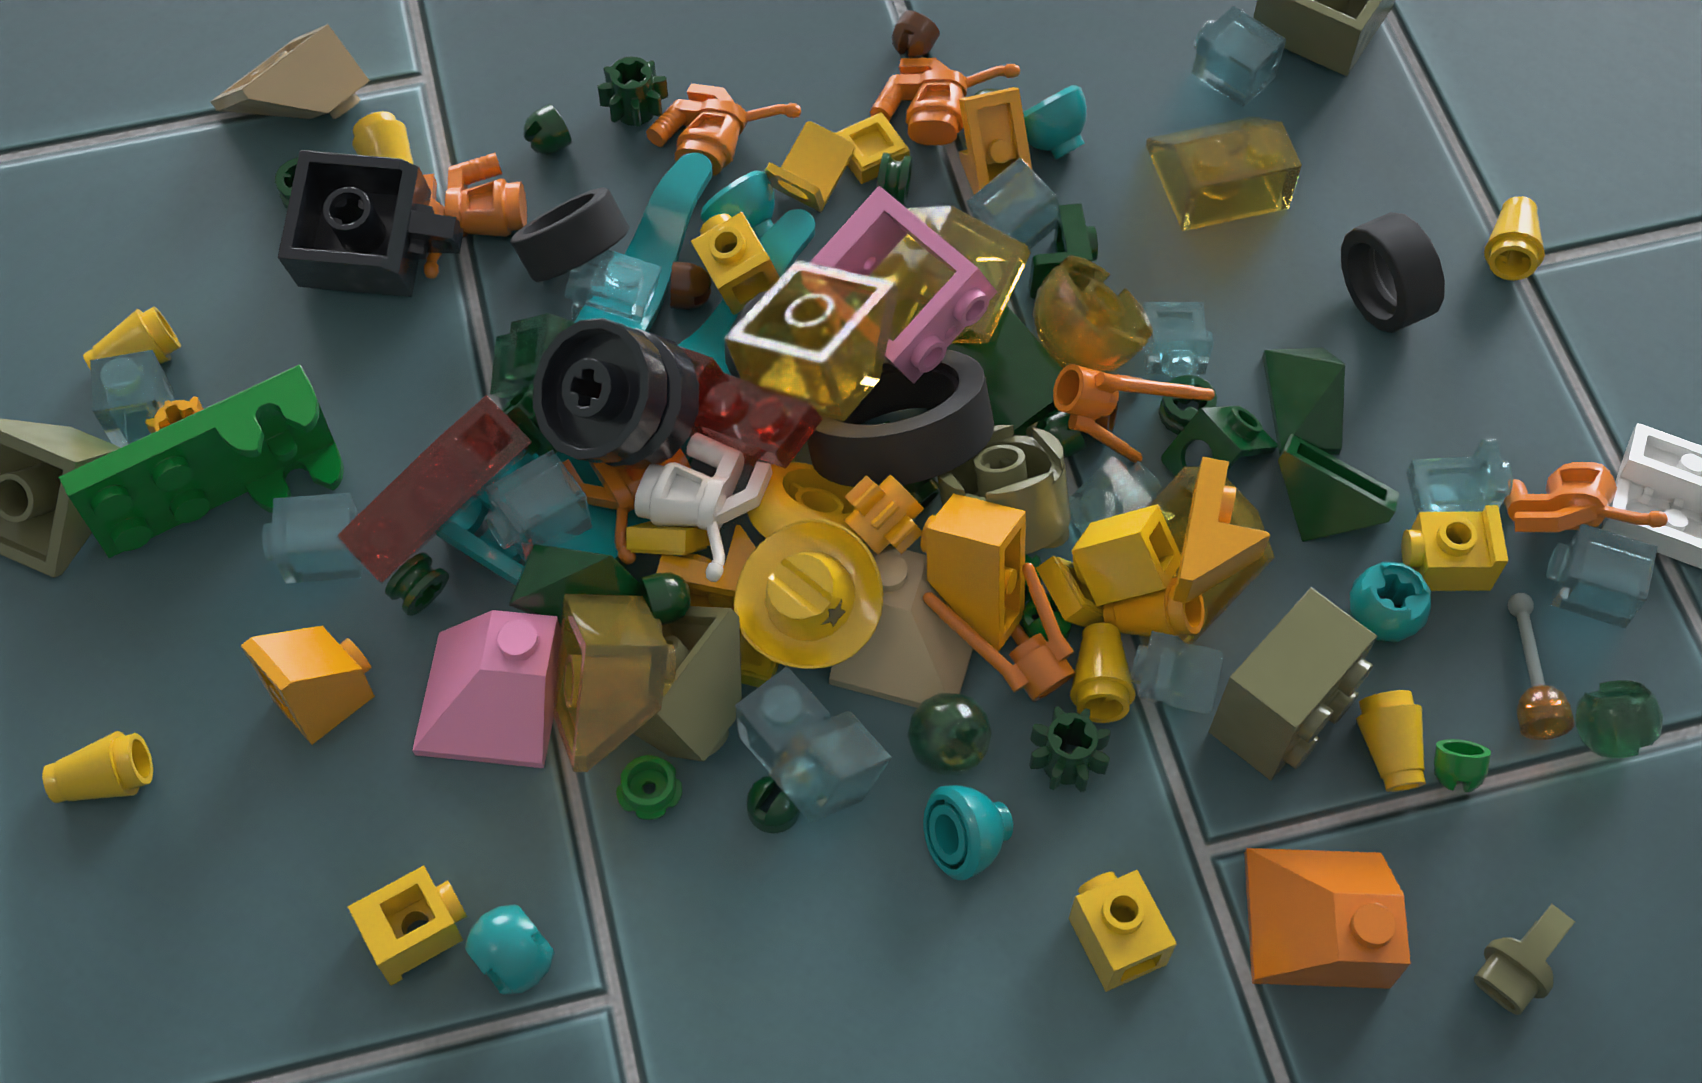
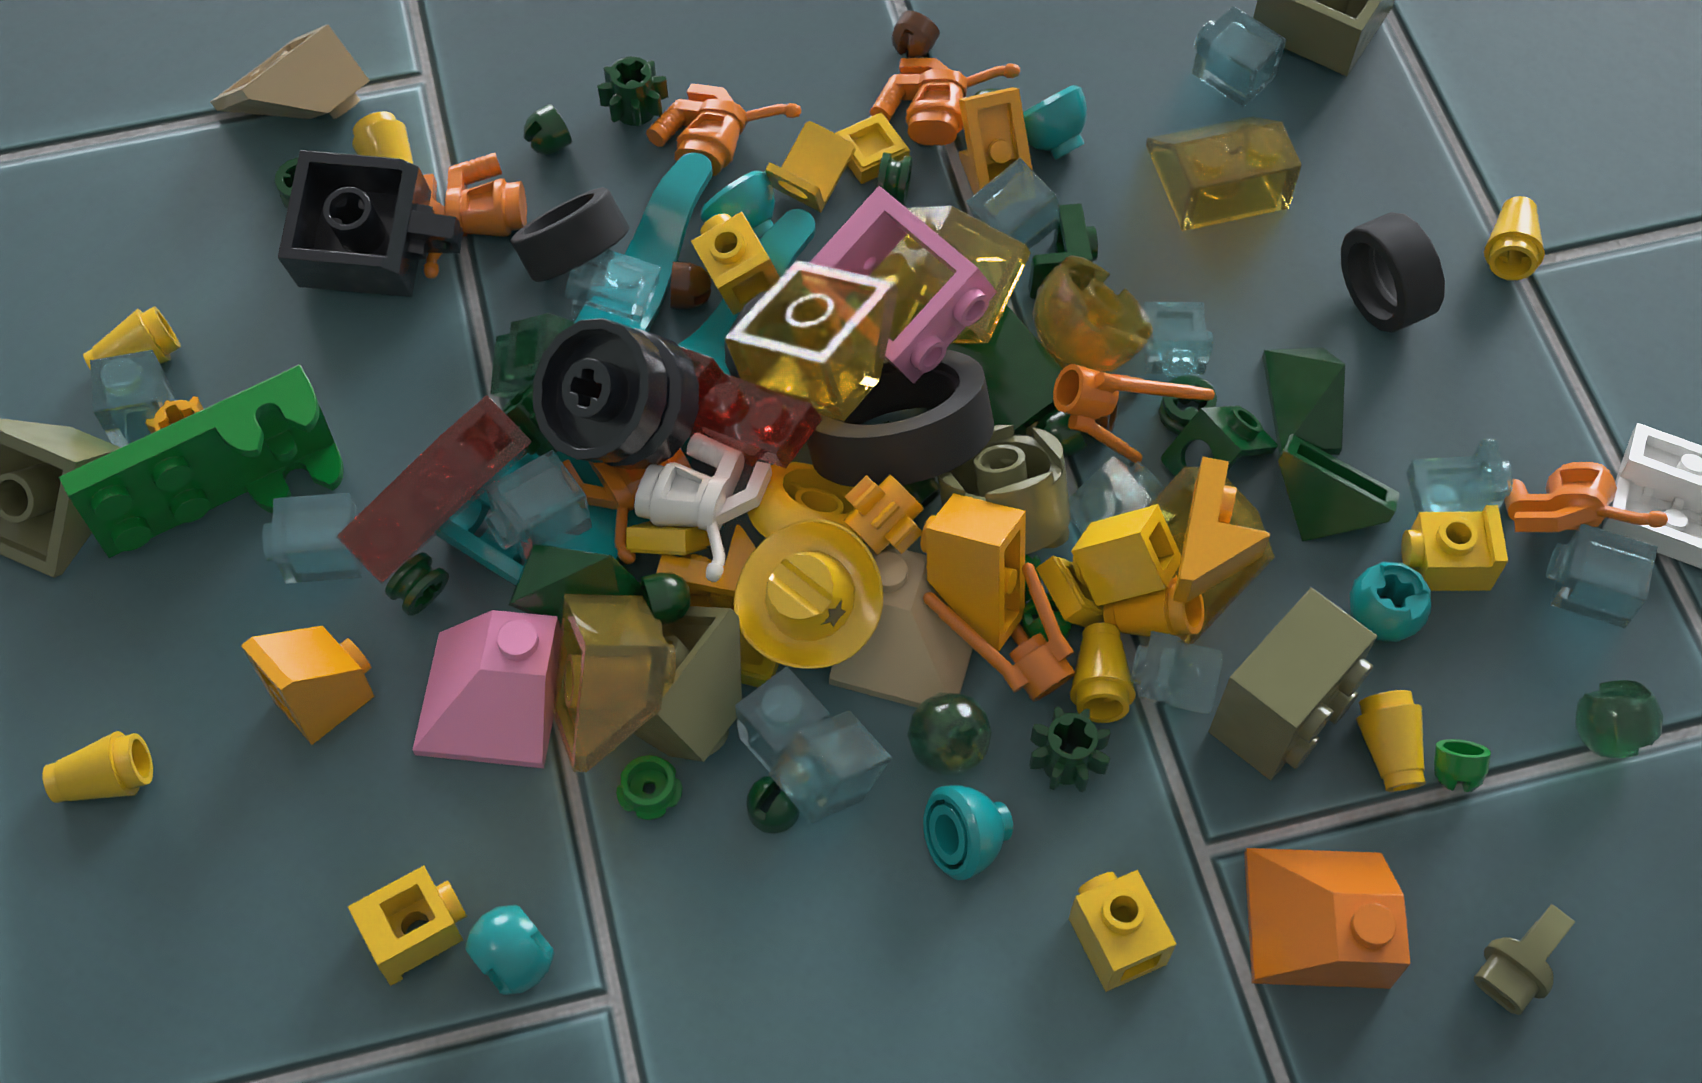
clear orange hinge [1507,593,1575,740] -> none

